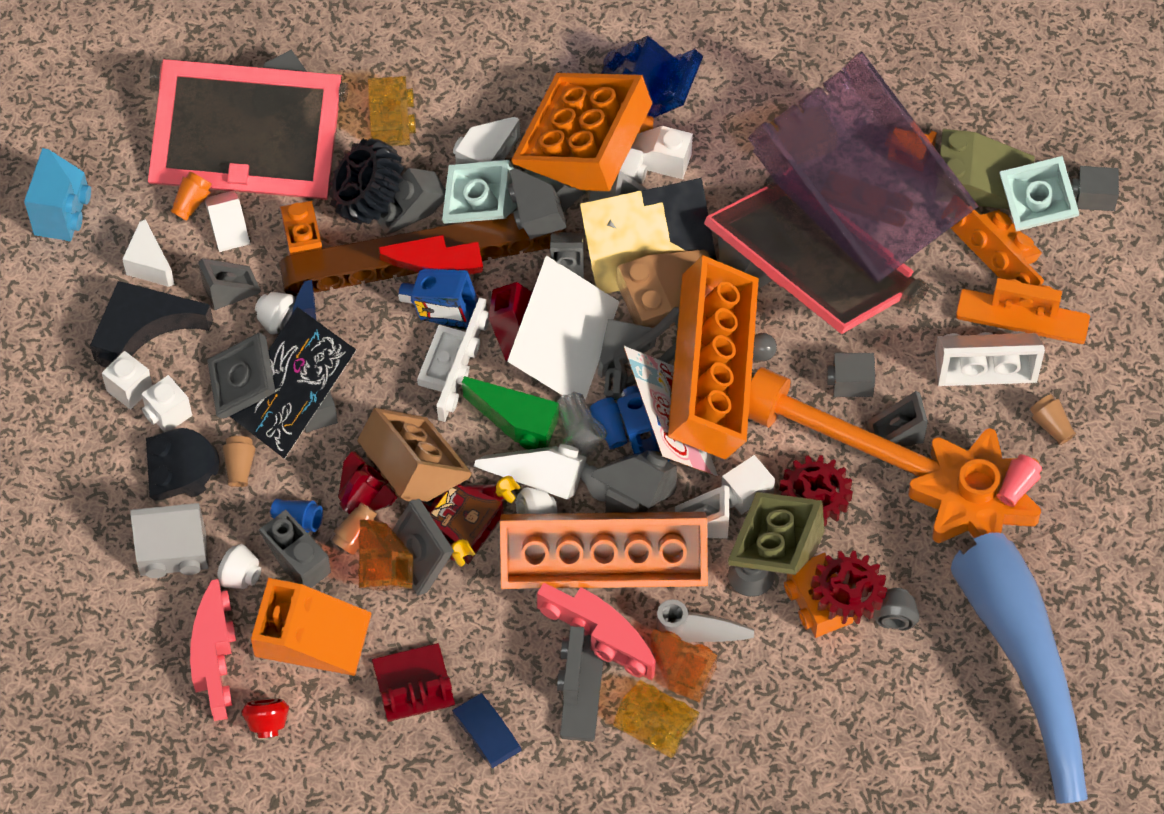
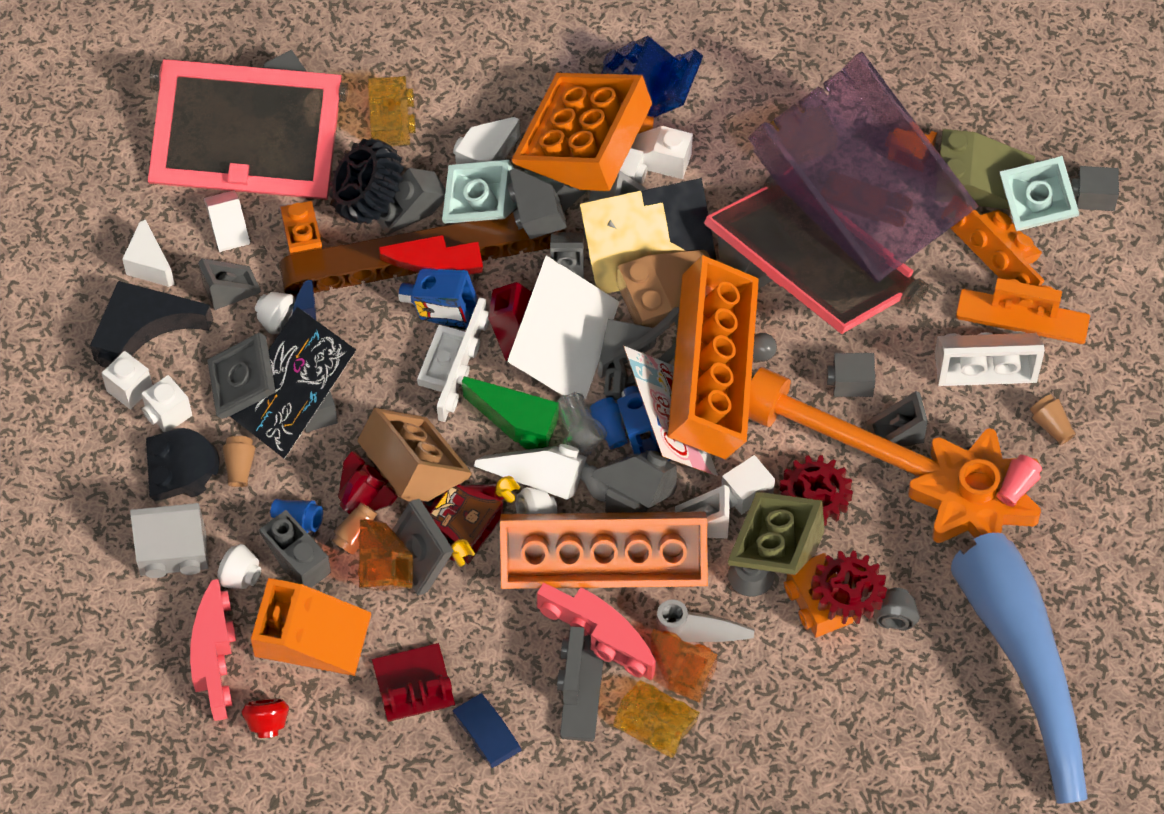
dark azure slope [24,148,91,241] -> none
orange cone [170,171,212,221] -> none

